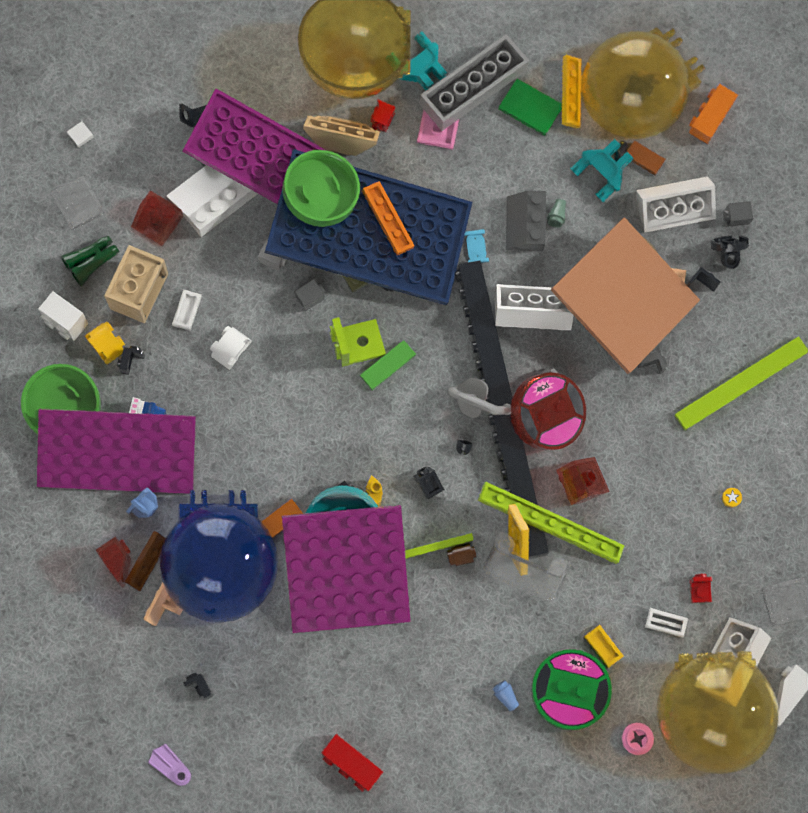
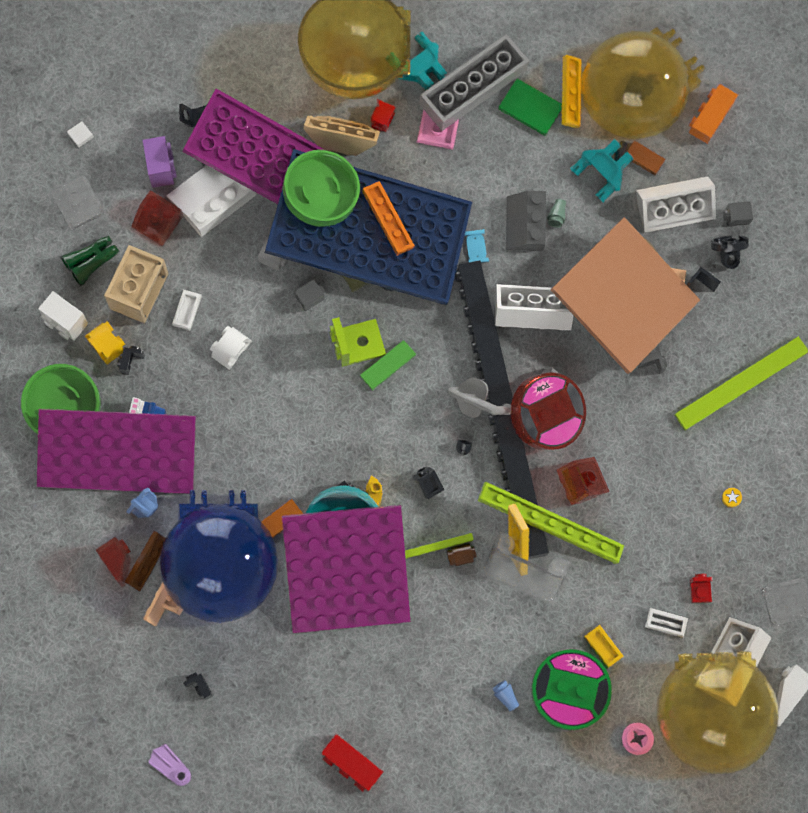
none -> medium lavender brick [143,136,177,188]

